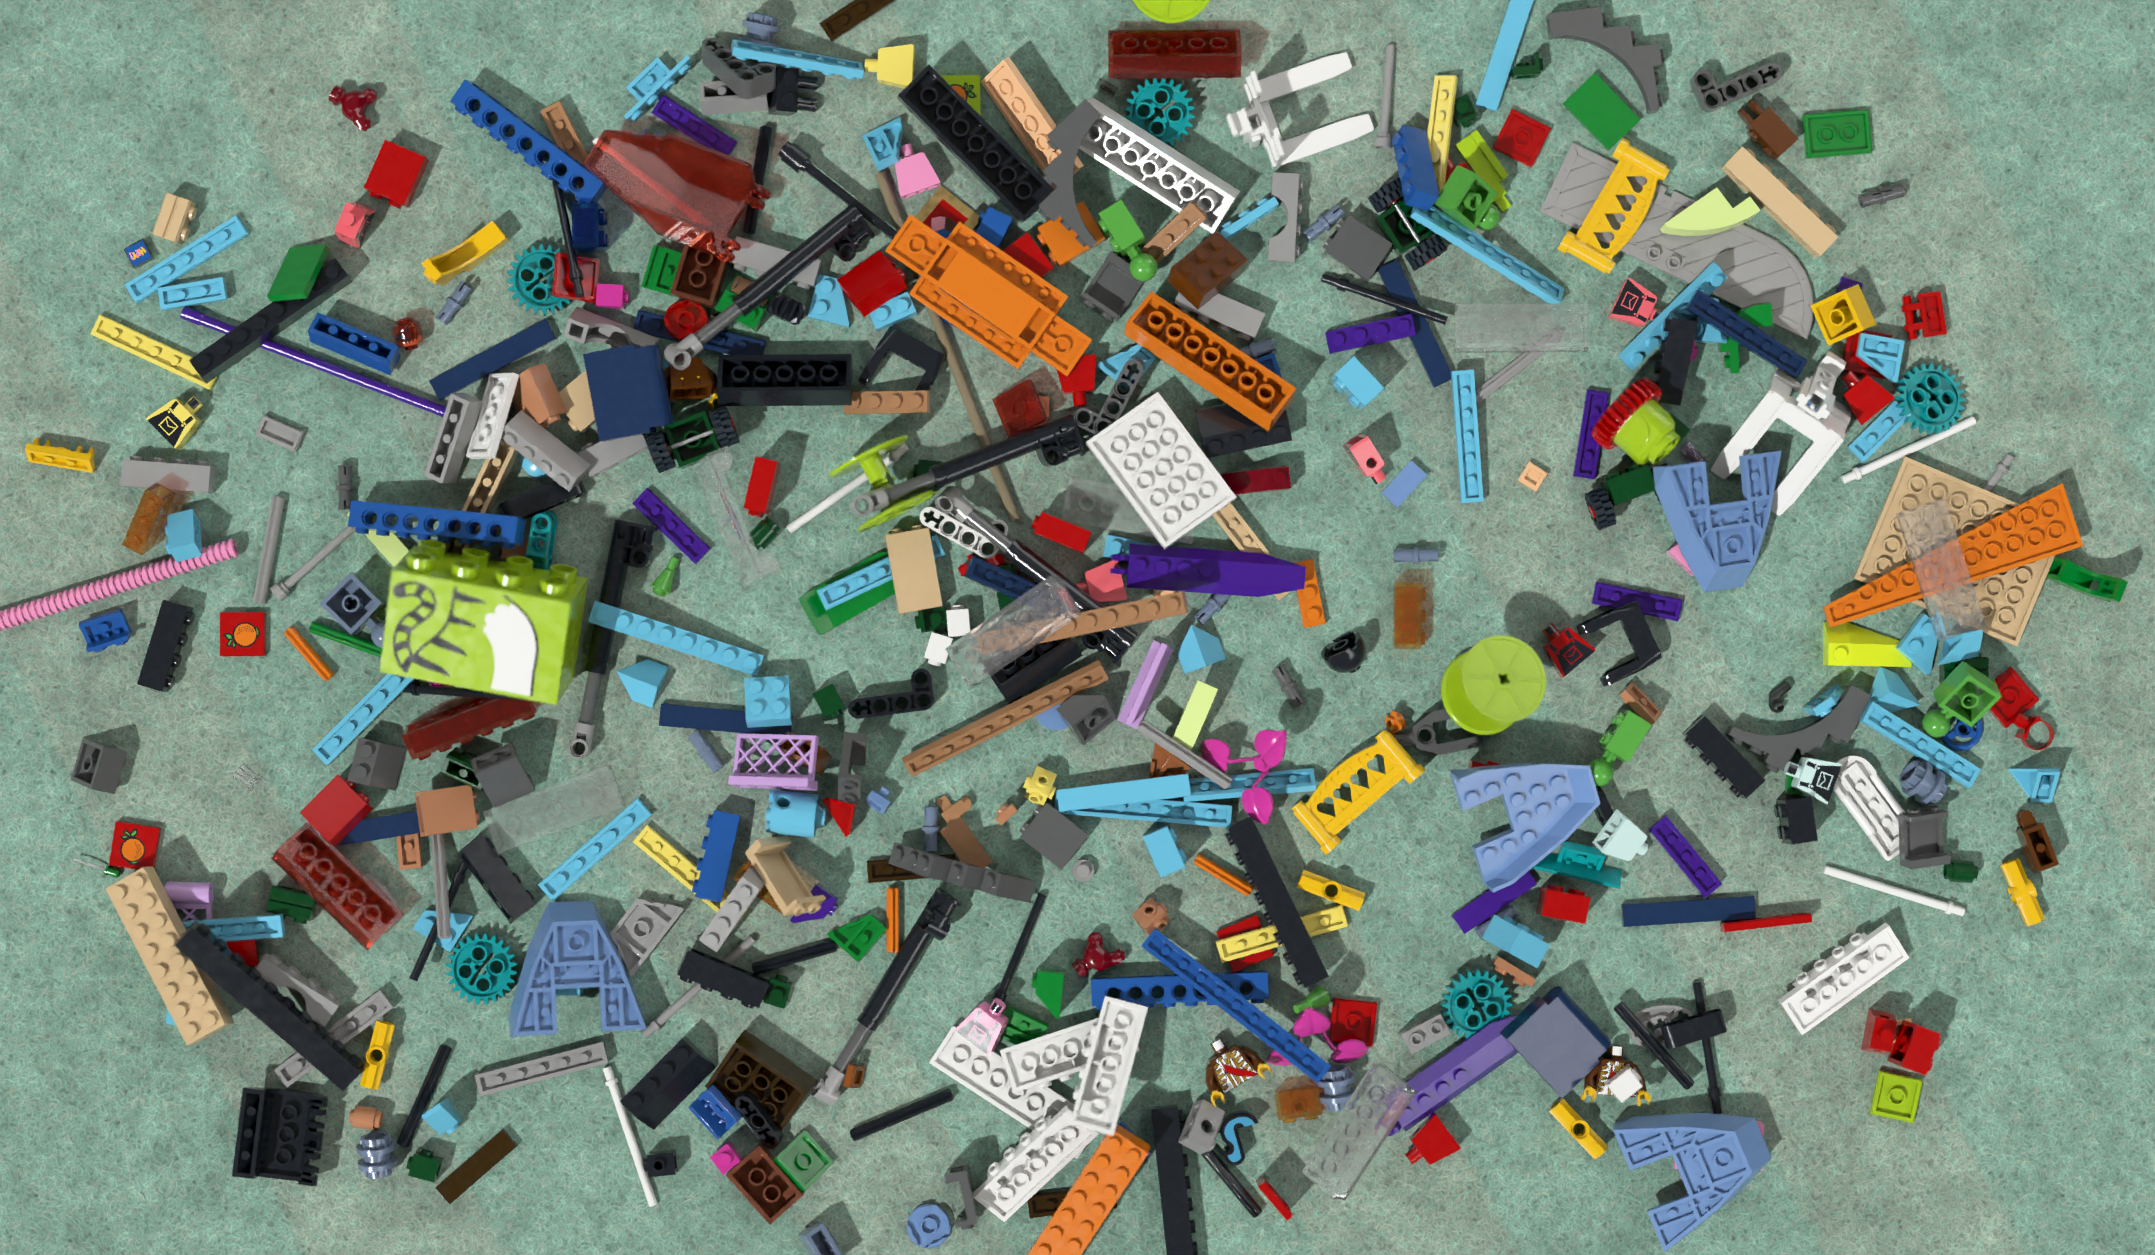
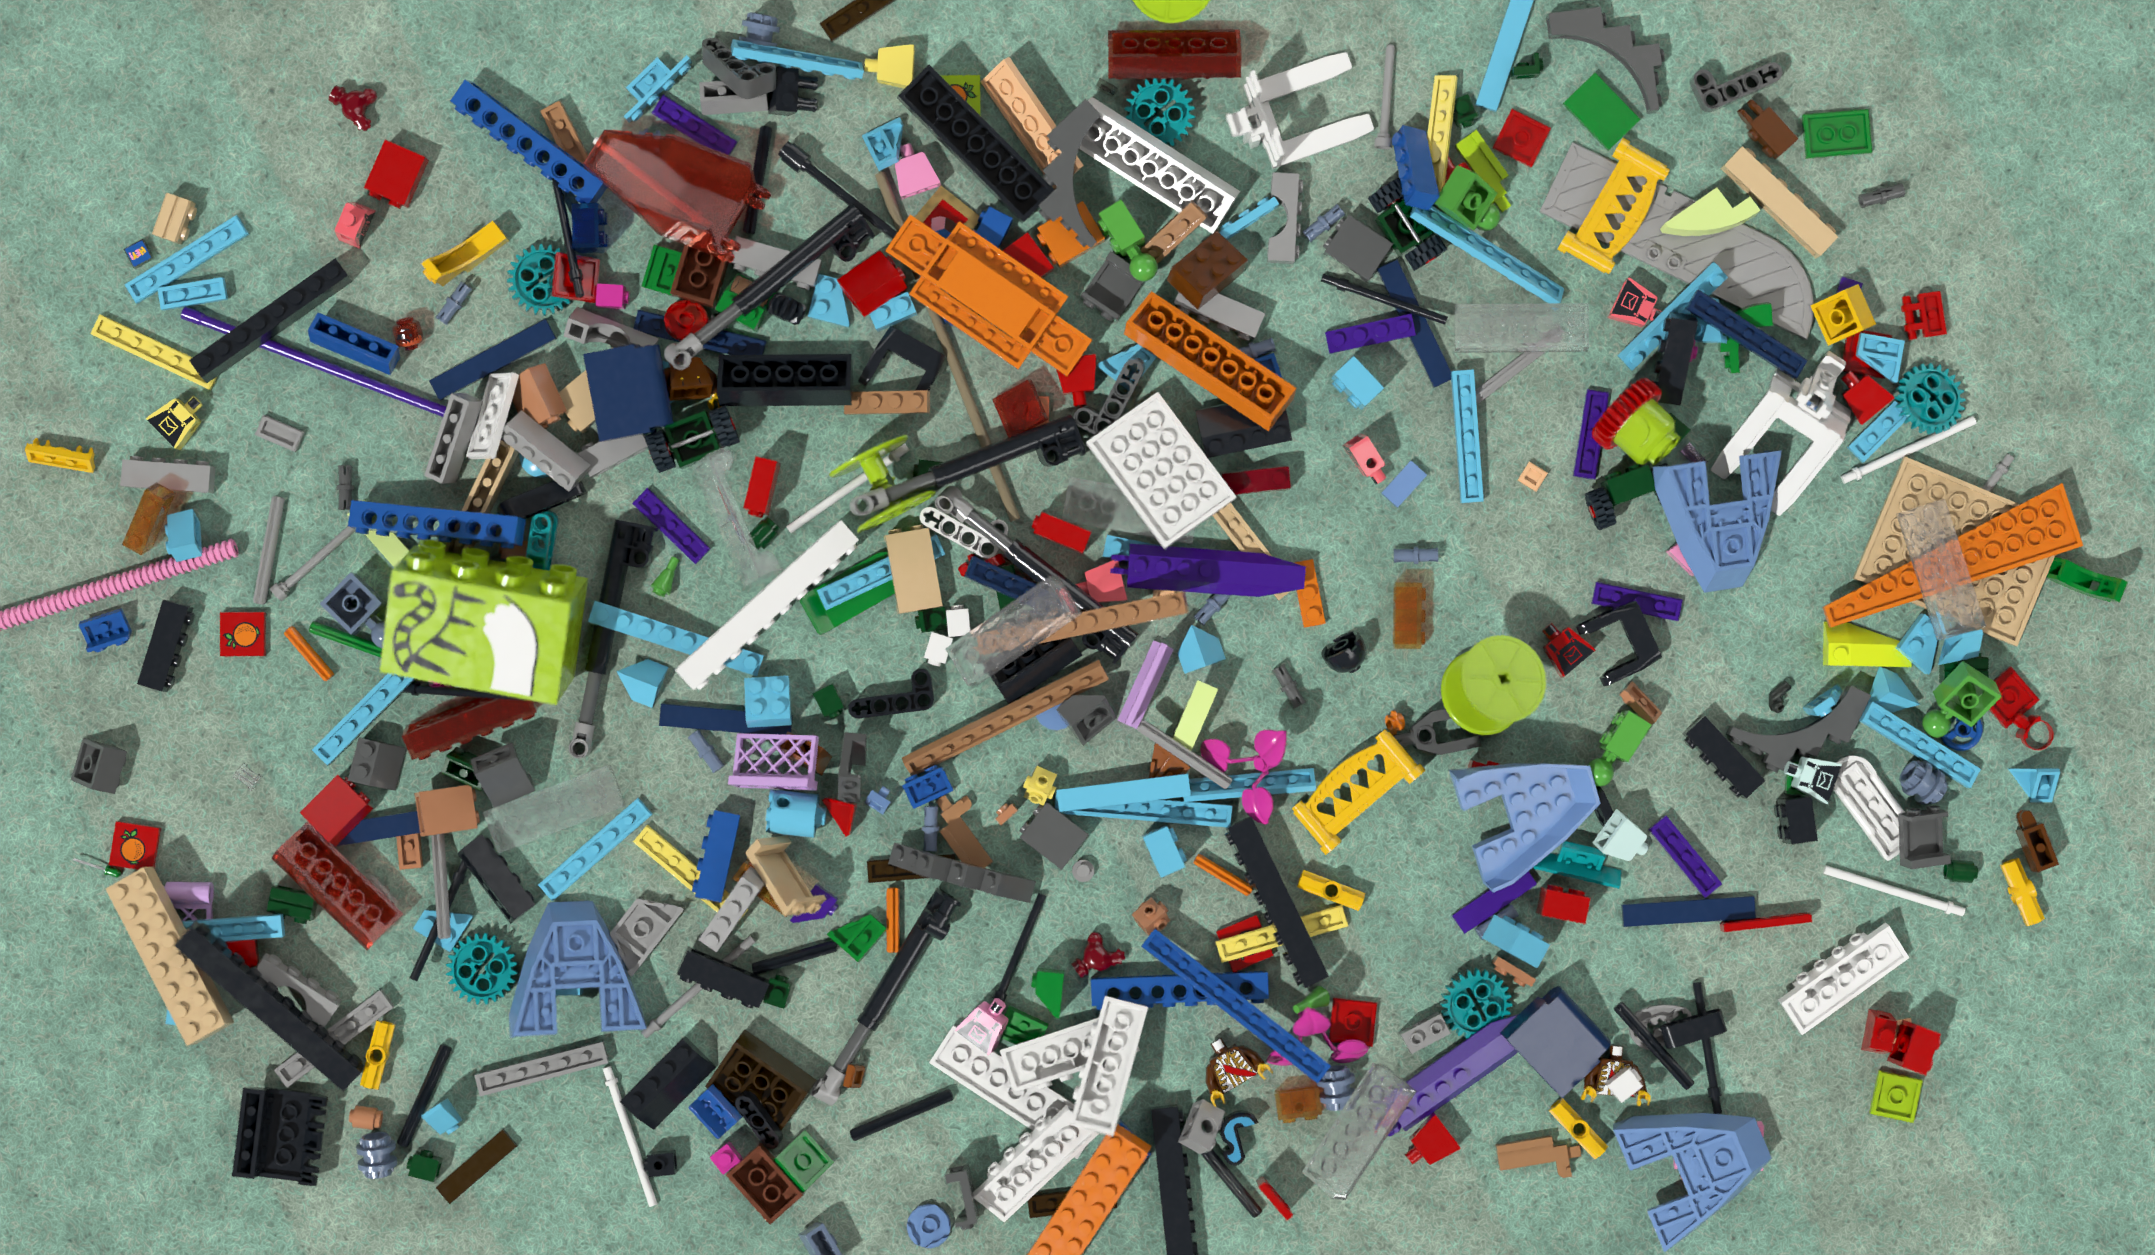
green tile [267,244,330,301] -> none
none -> white brick [674,520,859,690]
none -> blue bracket [902,765,954,809]
none -> medium nougat piece [1495,1135,1581,1178]

